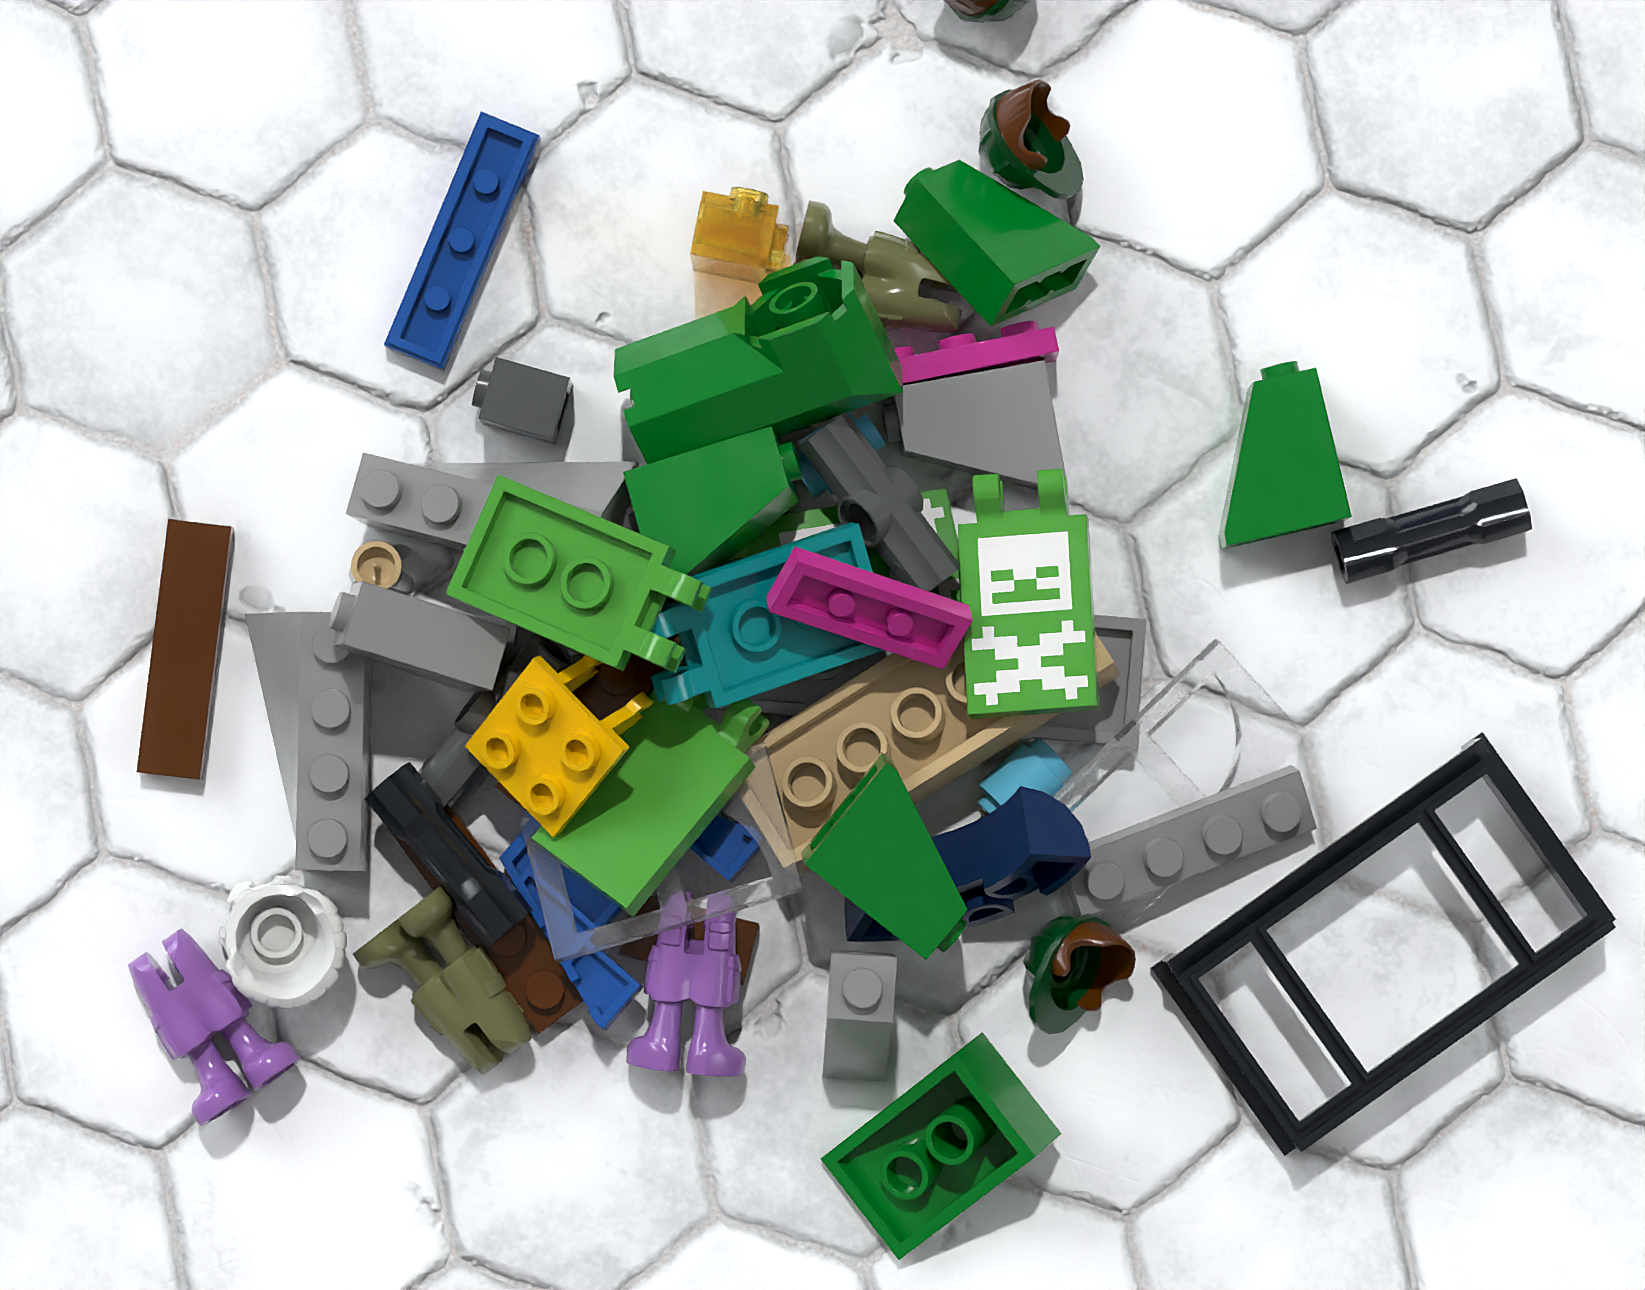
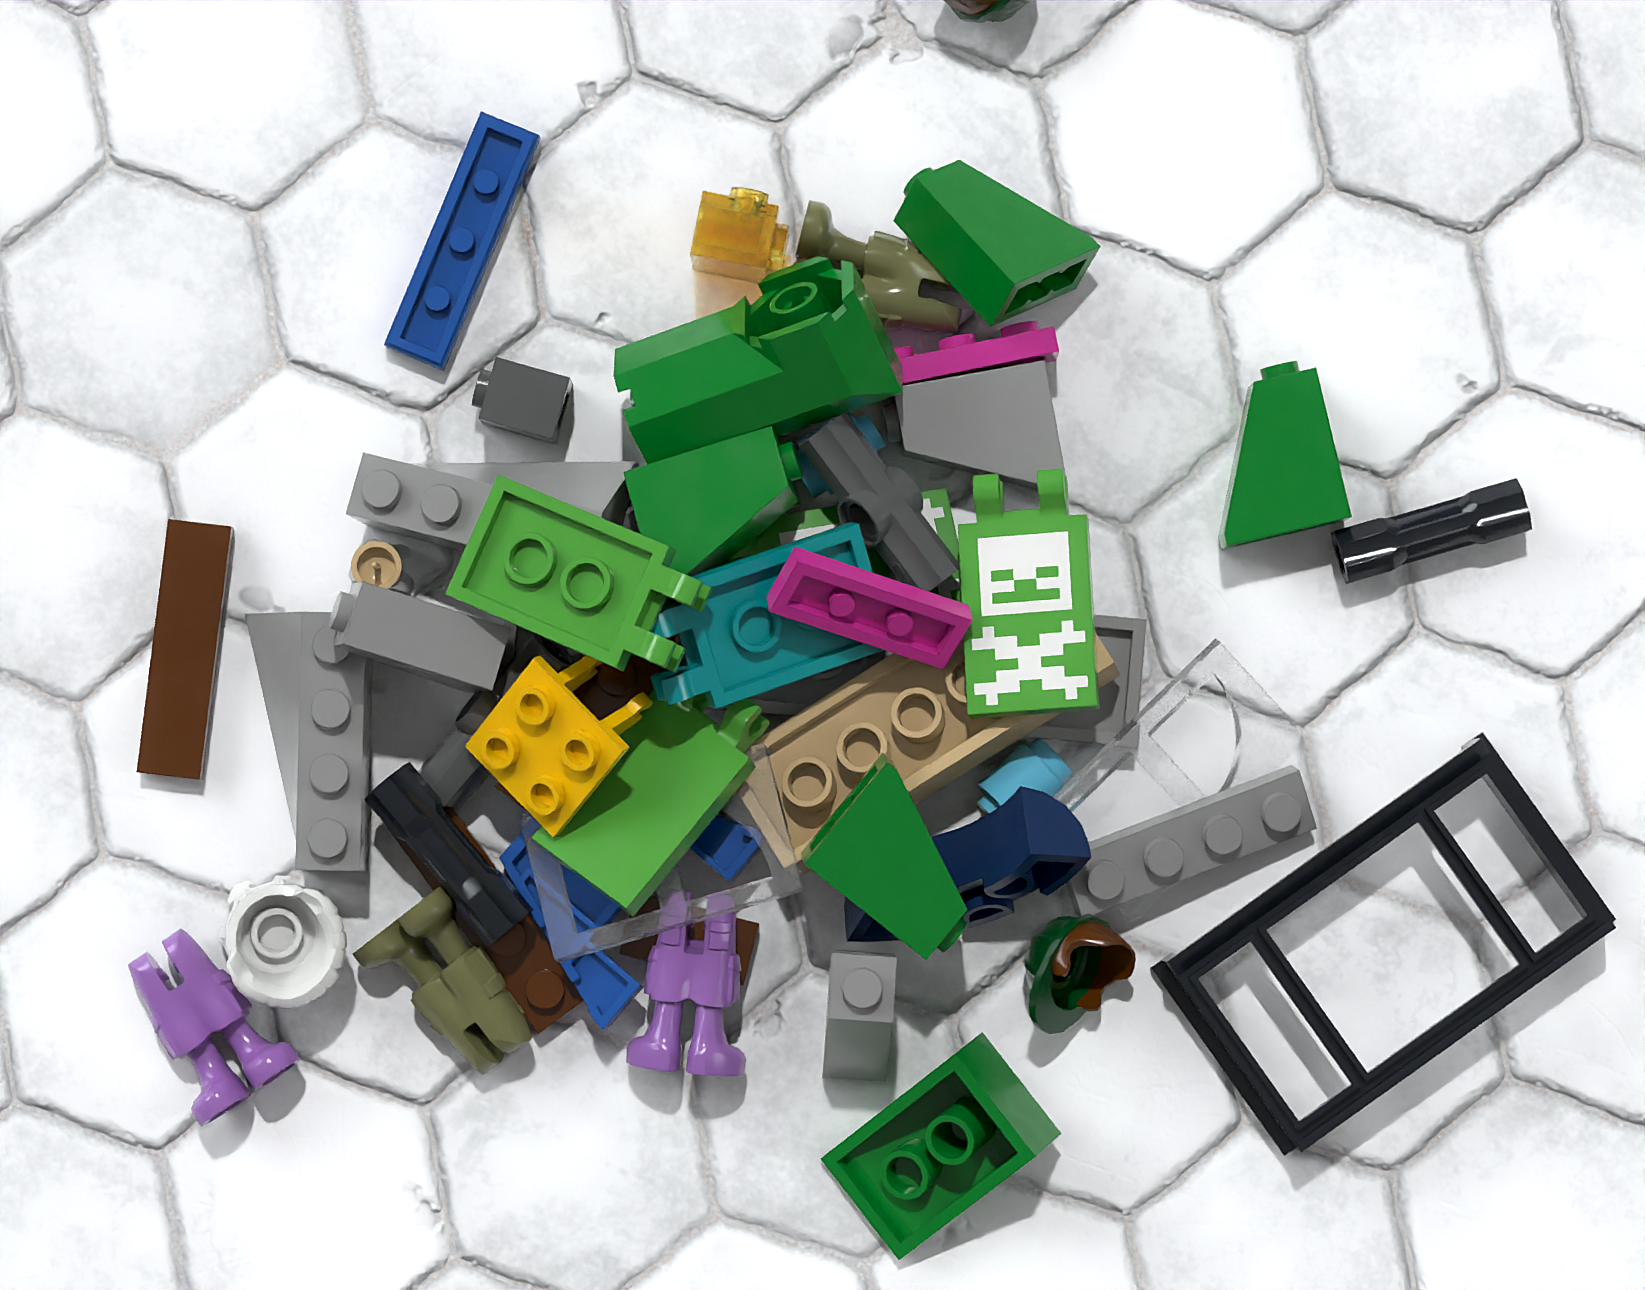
dark green piece [978,79,1084,199] -> none

